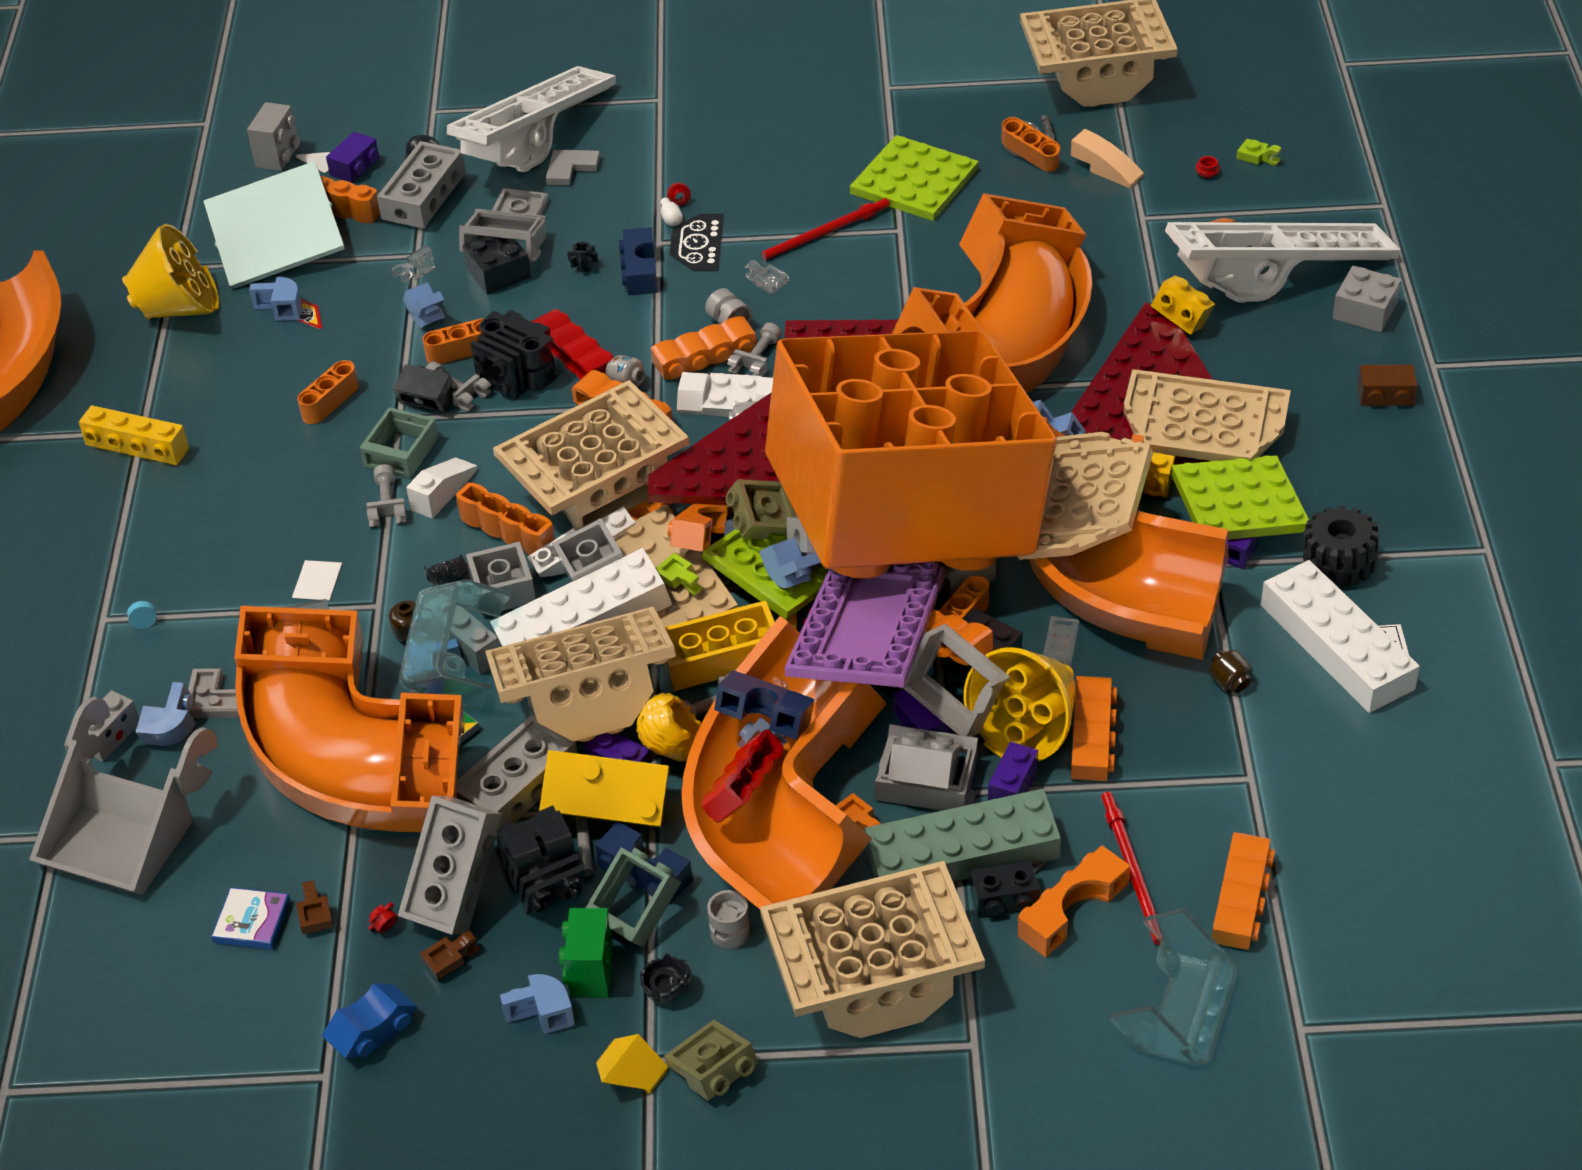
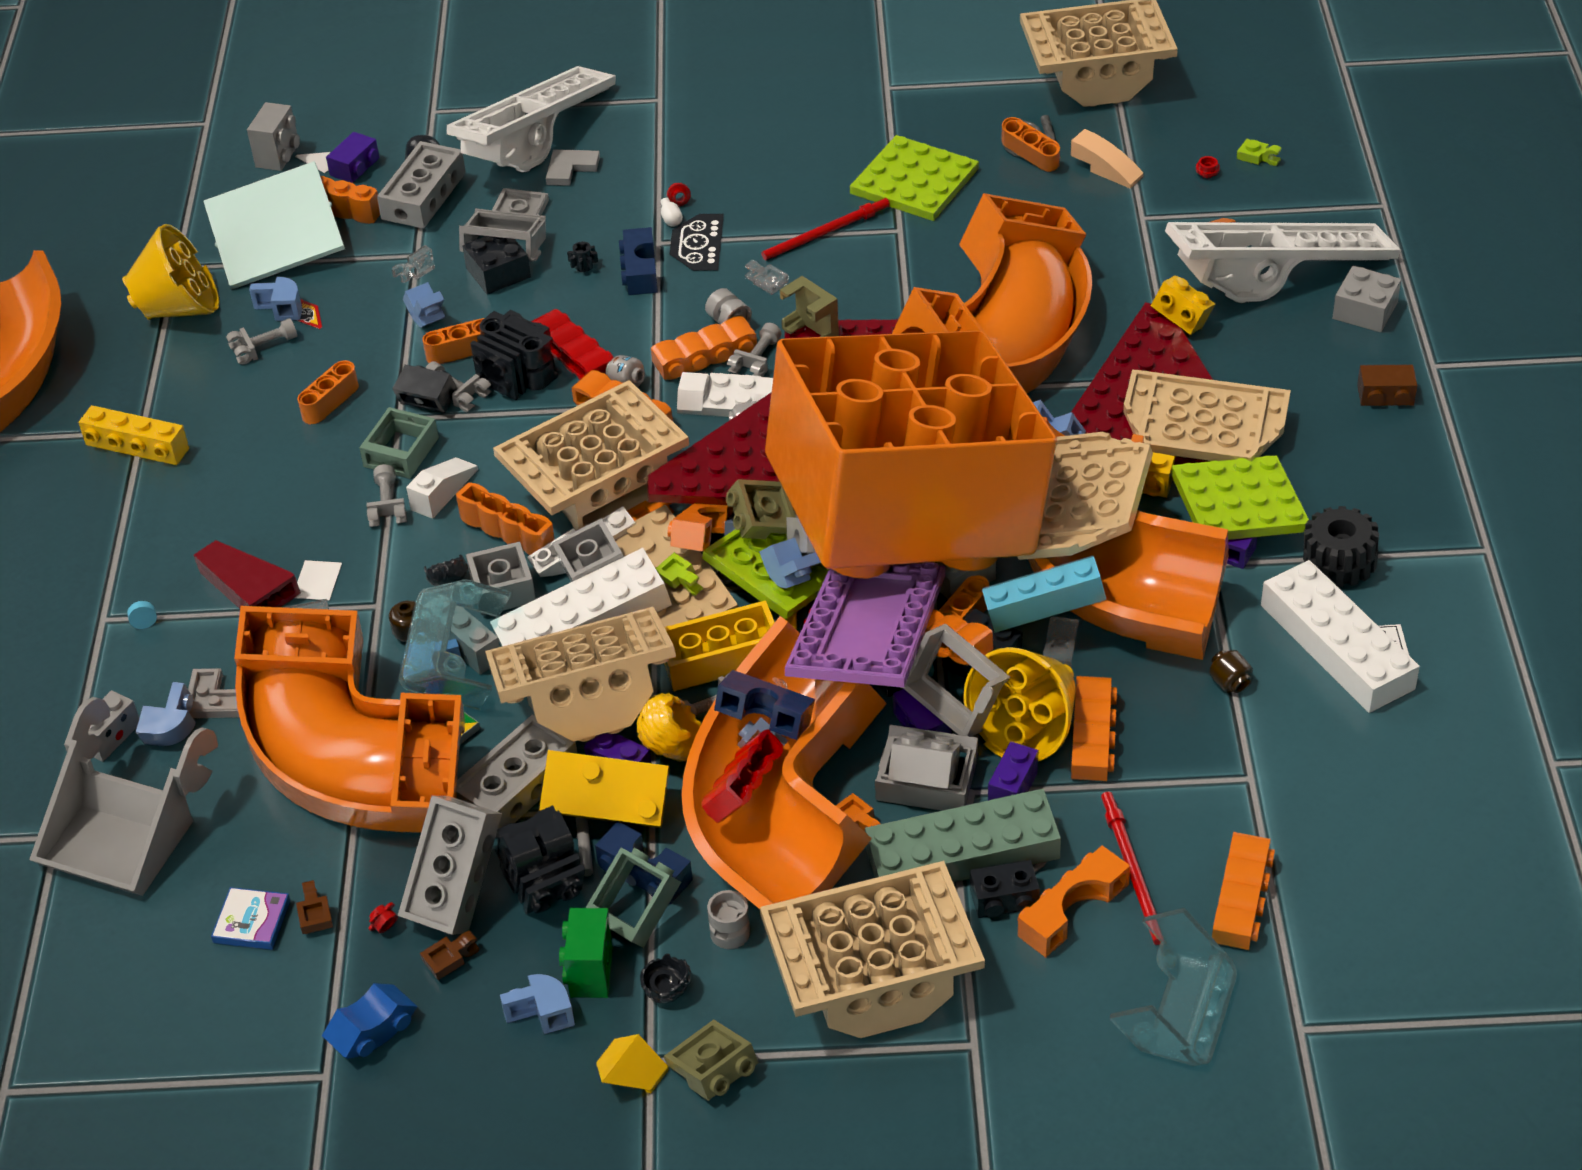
none -> dark red slope [194,540,301,609]
none -> light grey bar [226,318,297,364]
none -> olive panel [780,276,839,337]
none -> medium azure slope [982,556,1107,632]

